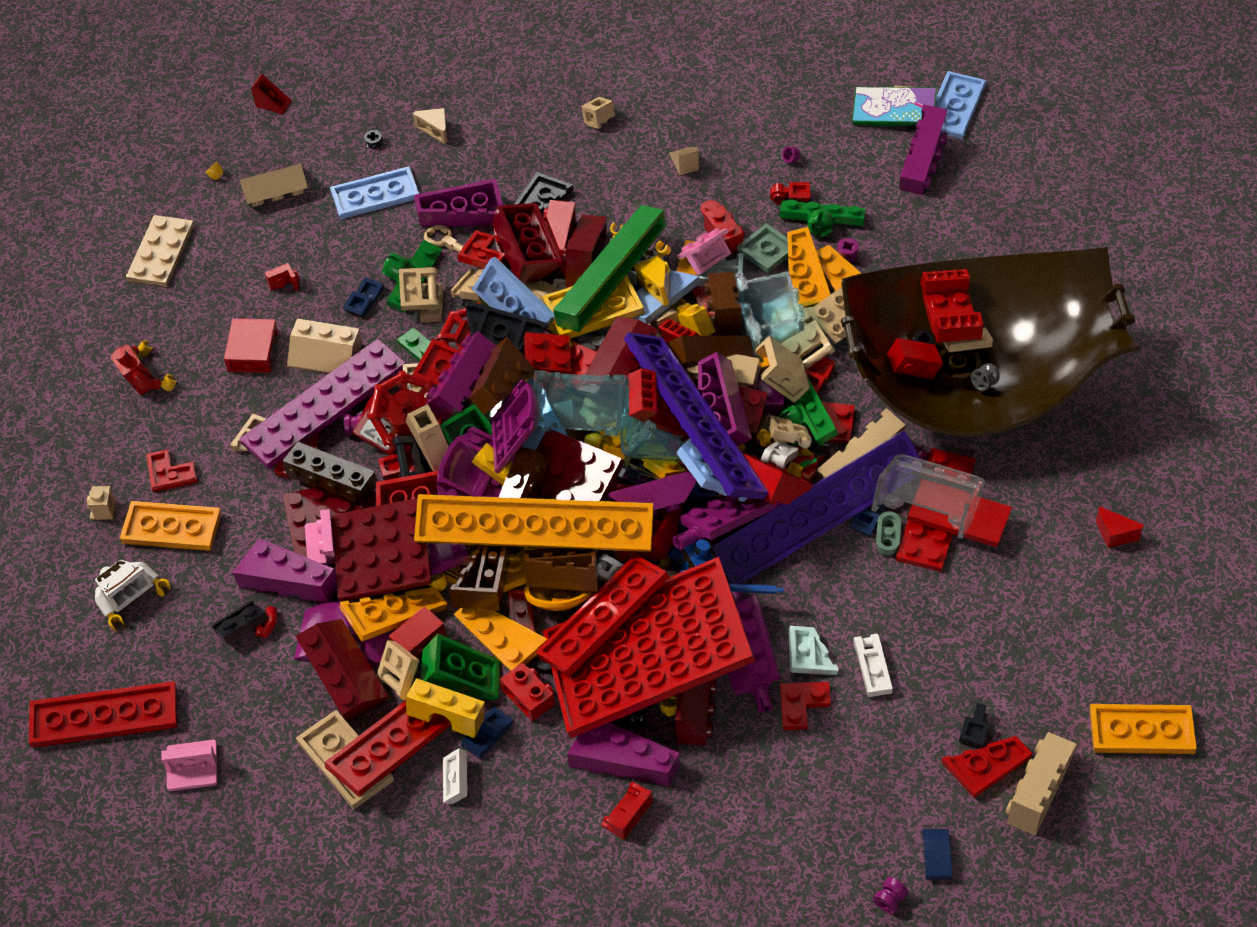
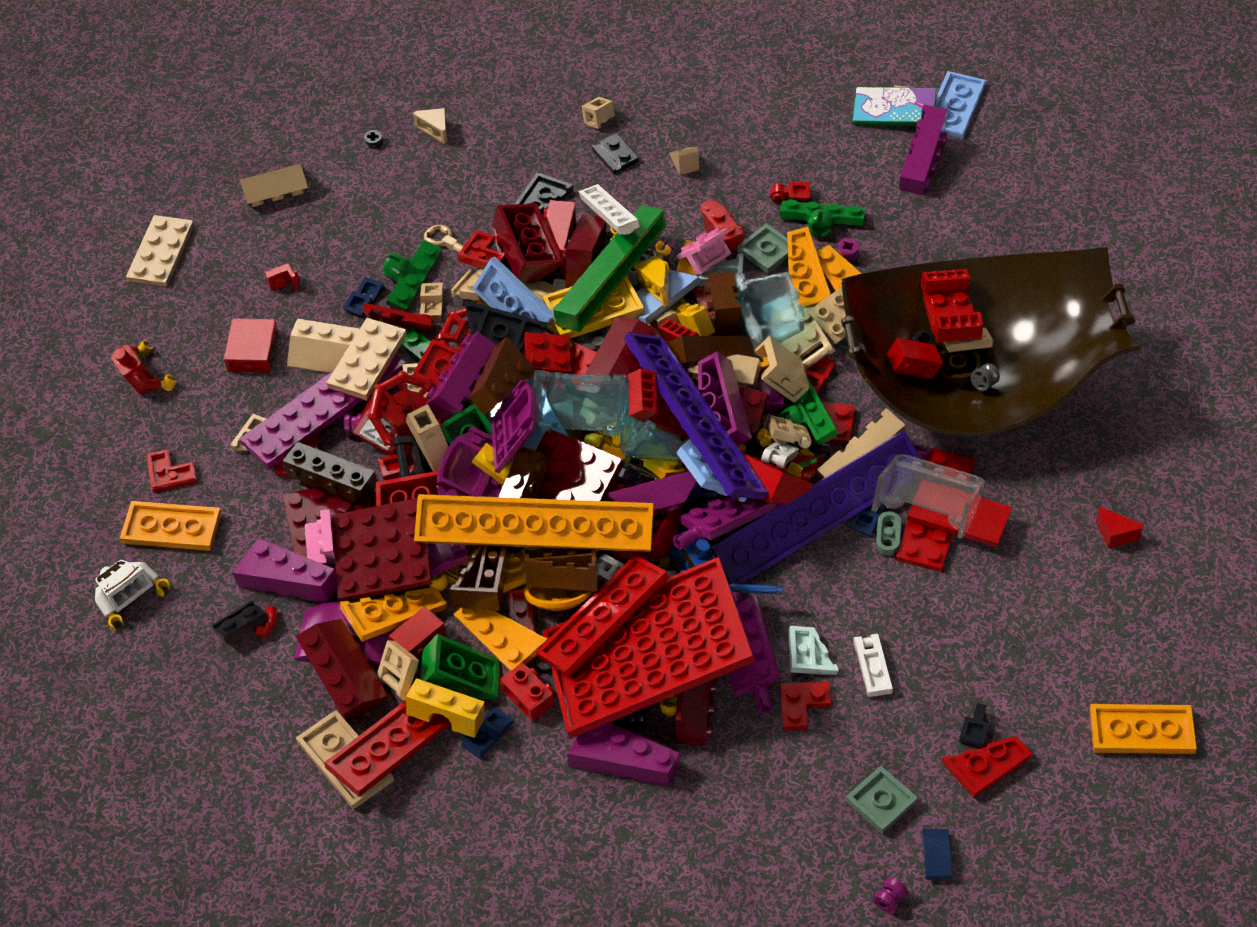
red plate [28,681,178,748] -> none
tan brick [87,486,116,520] -> none
bright pink bracket [162,740,217,791] -> none
yellow hinge [205,162,223,180] -> none
red slope [251,74,292,114] -> none
light blue tile [330,167,419,220] -> none
tan plate [399,267,440,311] -> none
magenta wedge [414,178,503,226] -> none
white plate [443,749,468,804] -> none
red hinge [601,782,653,840] -> none
magenta hinge [782,146,801,163] -> none
tan wedge [1005,732,1076,836] -> none
none -> tan plate [327,318,407,400]
none -> red wing [363,303,436,332]
none -> white plate [579,184,640,235]
none -> plate [592,133,639,174]
none -> sand green plate [845,766,918,834]

